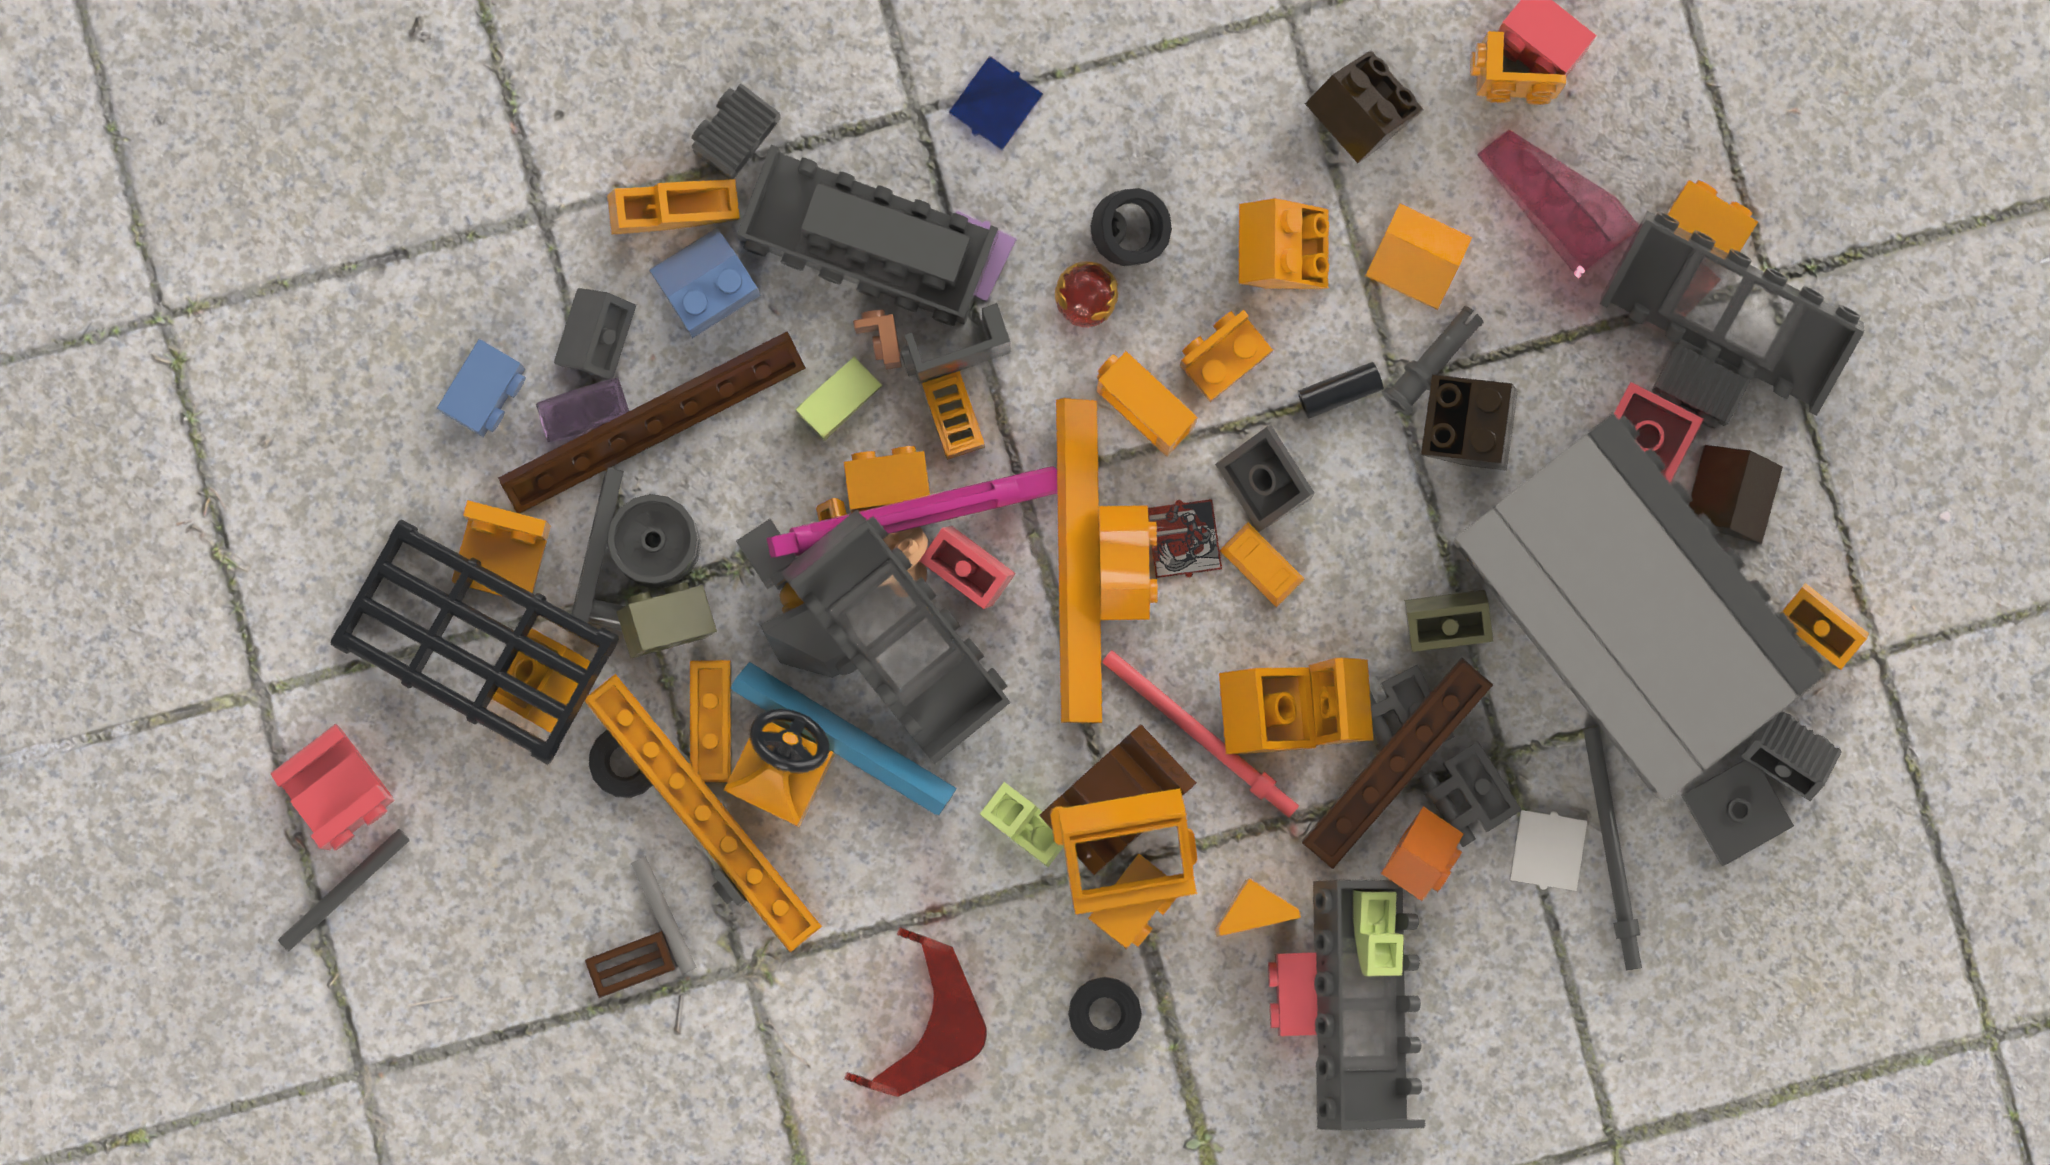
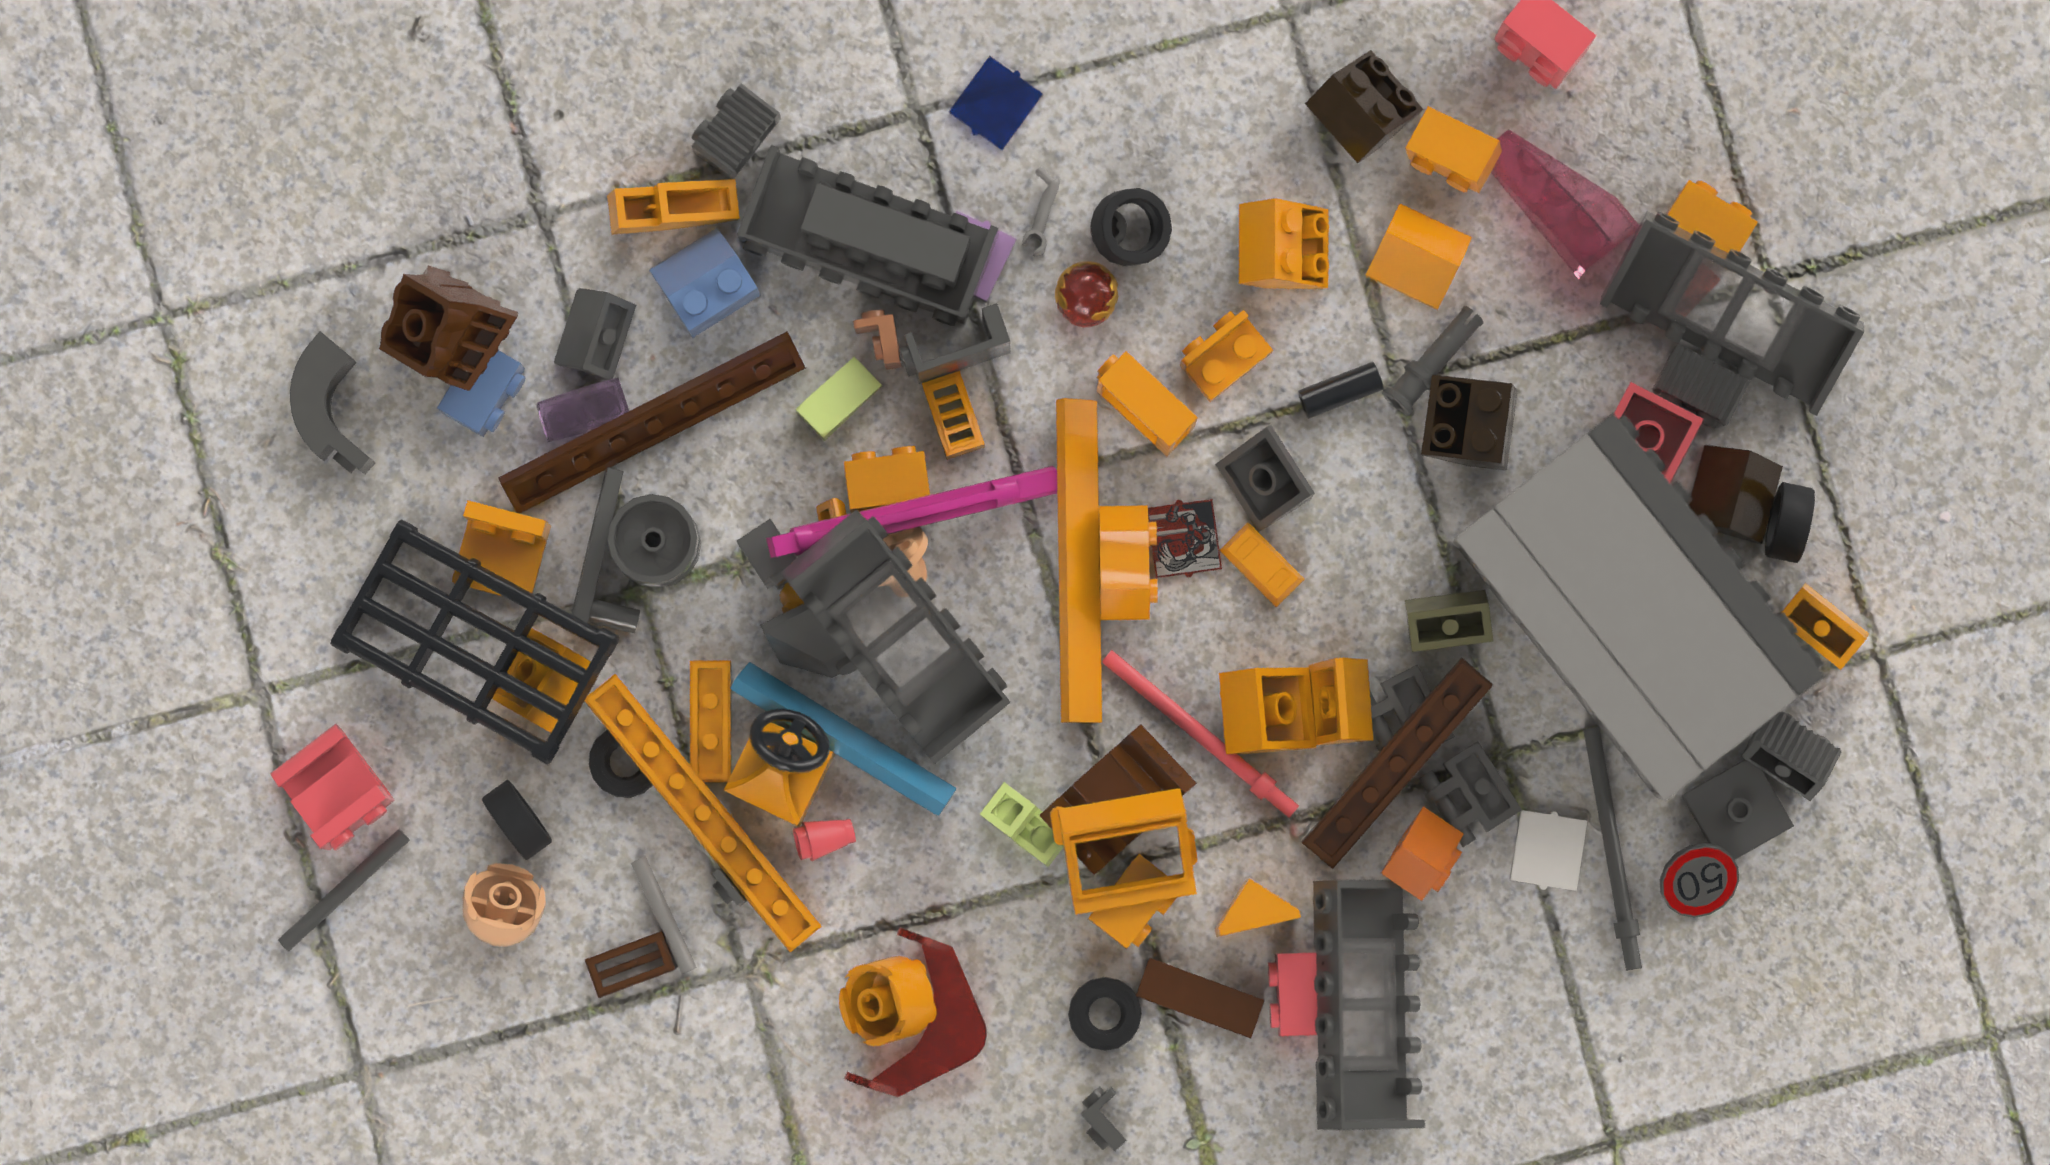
olive brick [616,582,717,659] -> none
coral brick [919,525,1016,609] -> none
yellowish green slope [1353,890,1404,976] -> none
light orange bracket [1470,31,1567,105] -> none
none -> dark grey arch [290,331,376,475]
none -> reddish brown slope [379,265,518,391]
none -> light nougat cylinder [463,863,546,947]
none -> black tyre [482,780,552,860]
none -> coral cone [793,819,856,861]
none -> light orange brick [839,956,937,1046]
none -> light grey piece [1022,166,1060,256]
none -> dark grey bracket [1081,1086,1127,1152]
none -> reddish brown tile [1136,958,1265,1039]
none -> light orange brick [1405,106,1502,193]
none -> piece [1660,843,1739,918]
none -> black tyre [1765,482,1815,563]

